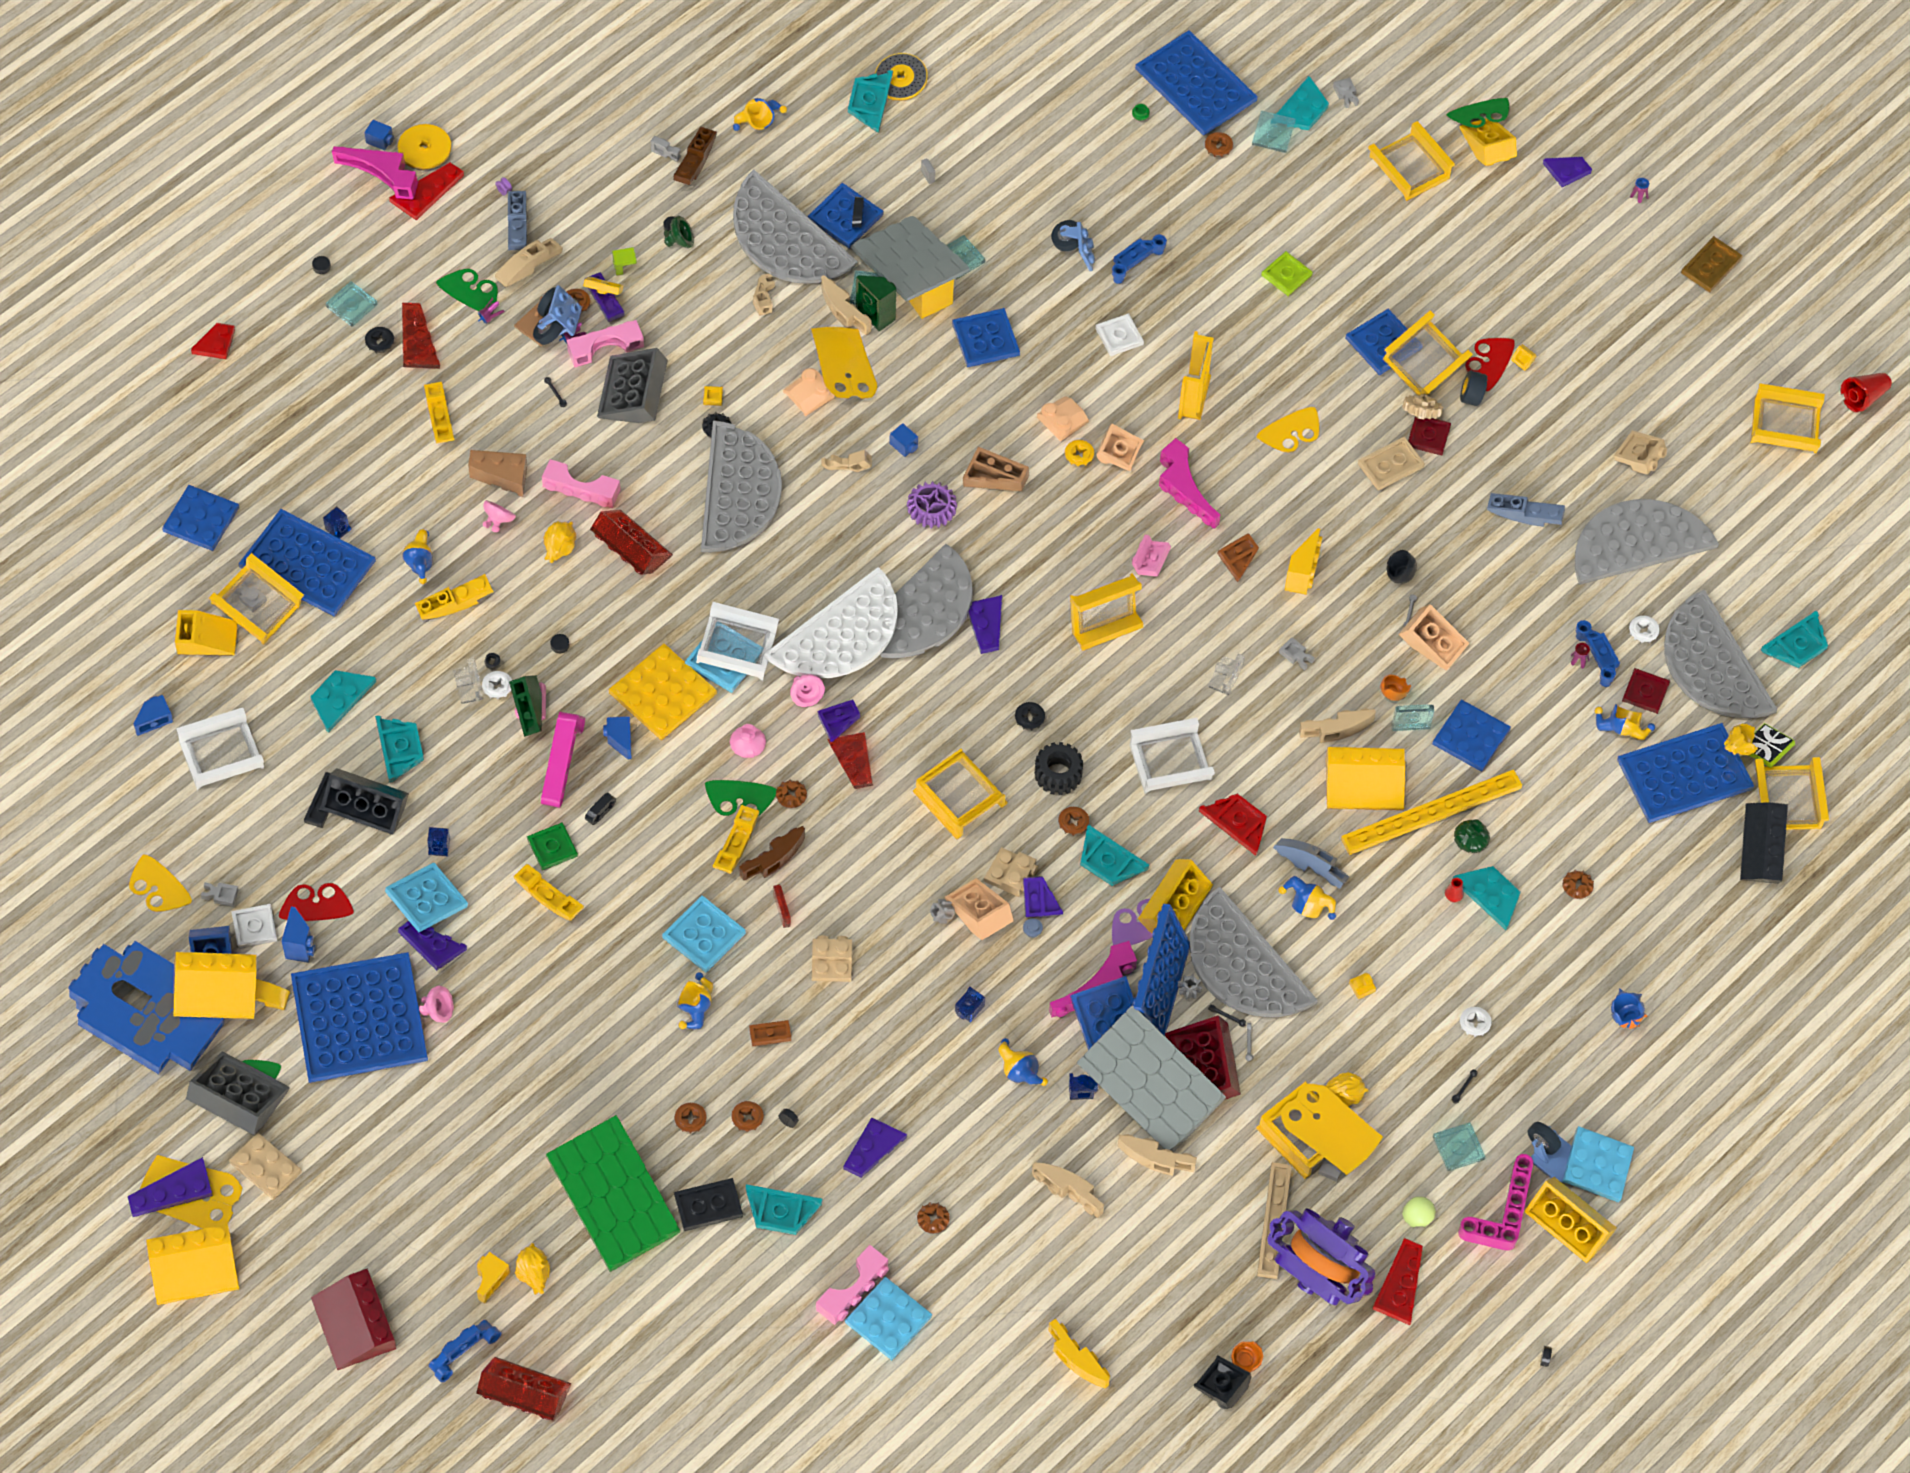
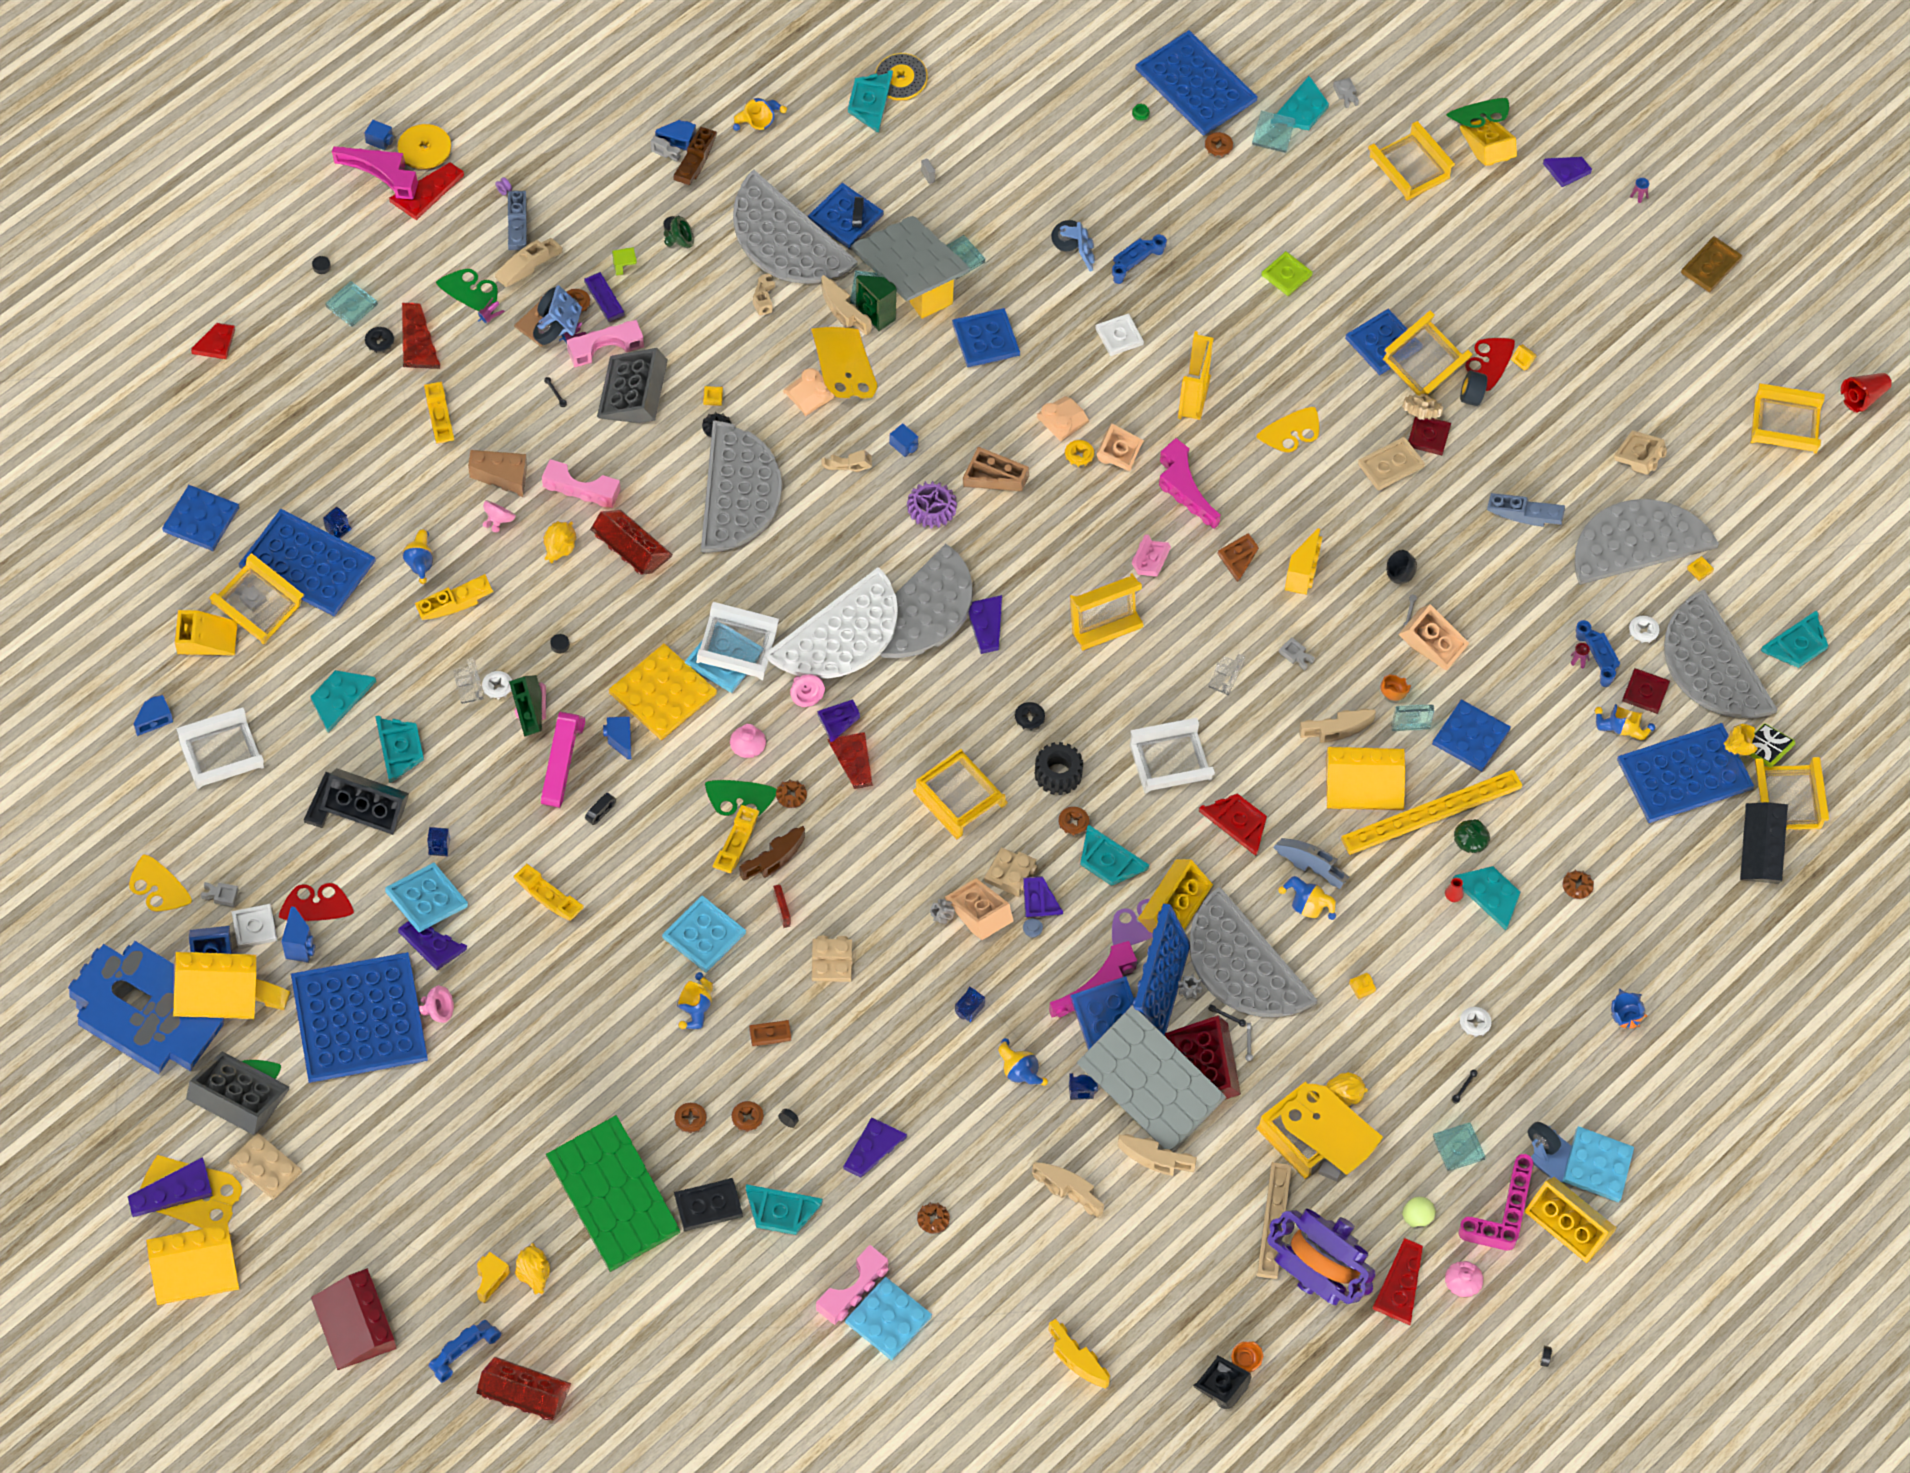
black hinge [484,653,500,670] -> none
green tile [527,822,578,871] -> none
yellow plate [583,277,624,295] -> none
none -> blue slope [655,120,696,151]
none -> bright pink hair [1445,1261,1484,1297]
none -> yellow tile [1687,556,1714,582]

